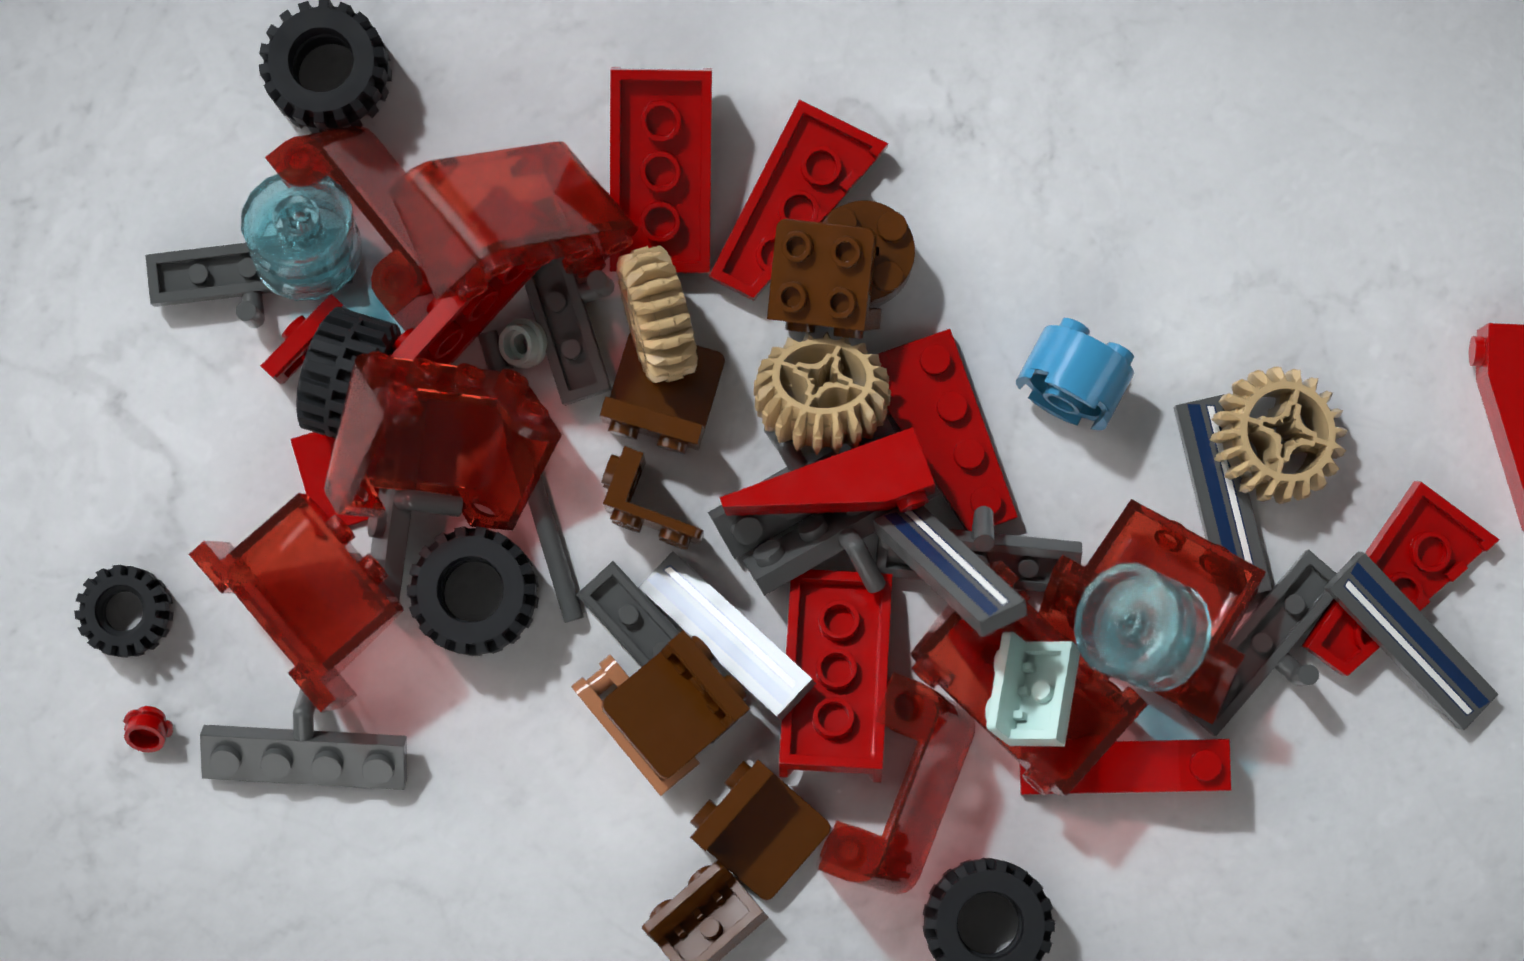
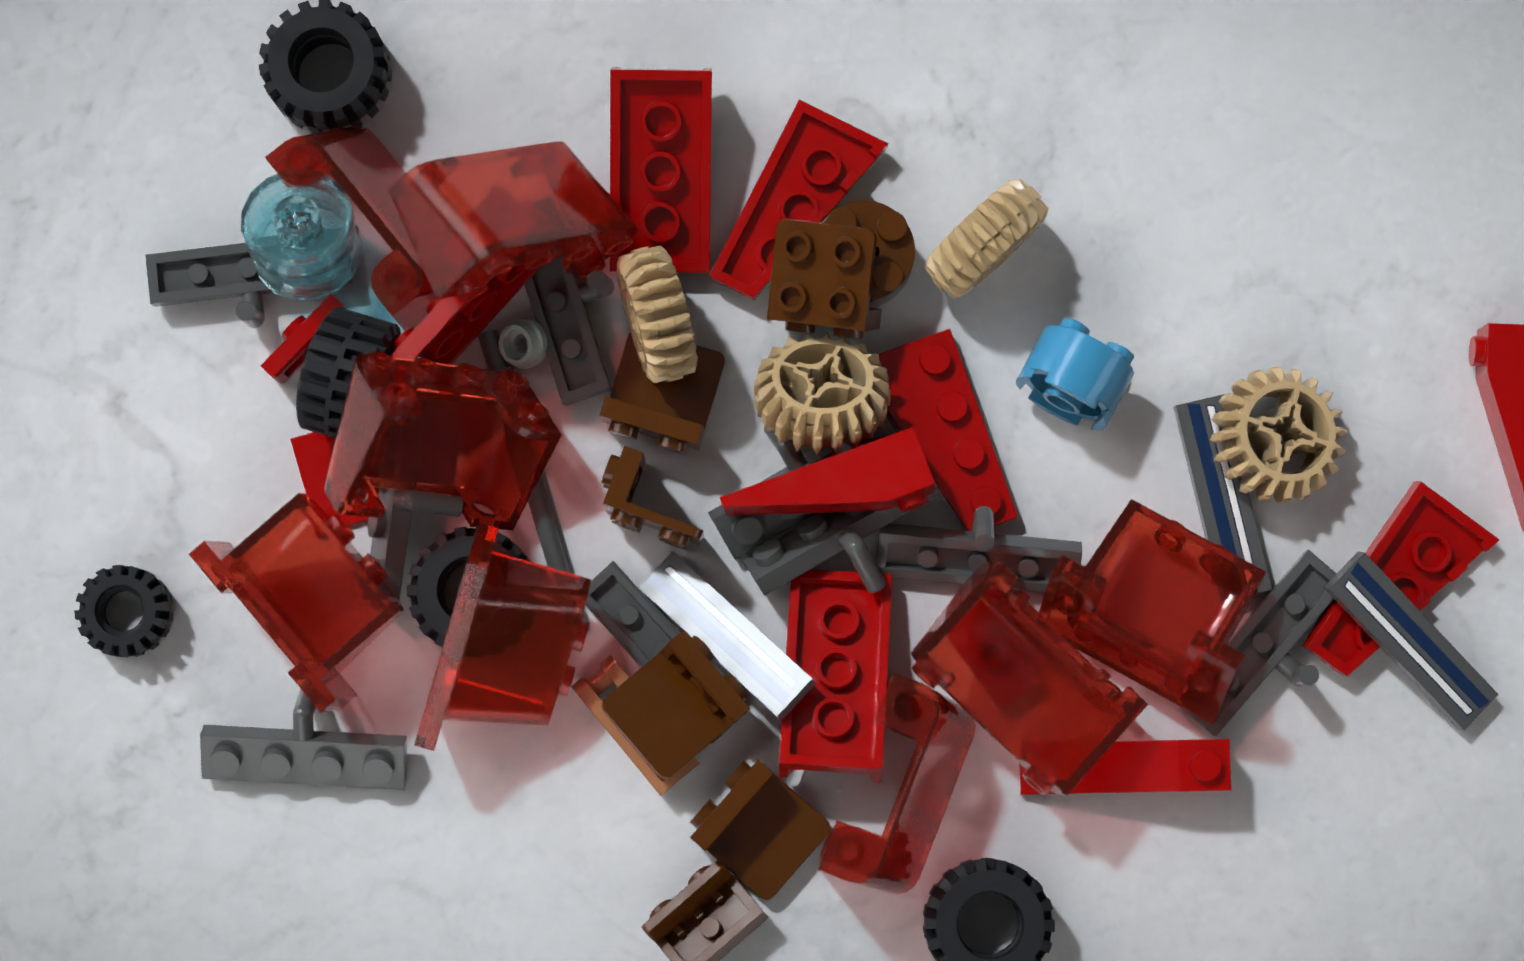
red plate [123,706,173,753] -> none
dark grey tile [873,506,1027,636] -> none
light aqua bracket [985,632,1081,746] -> none
clear light blue wheel [1074,563,1212,691] -> none
none -> clear red windscreen [414,523,591,751]
none -> tan gear [925,179,1049,299]

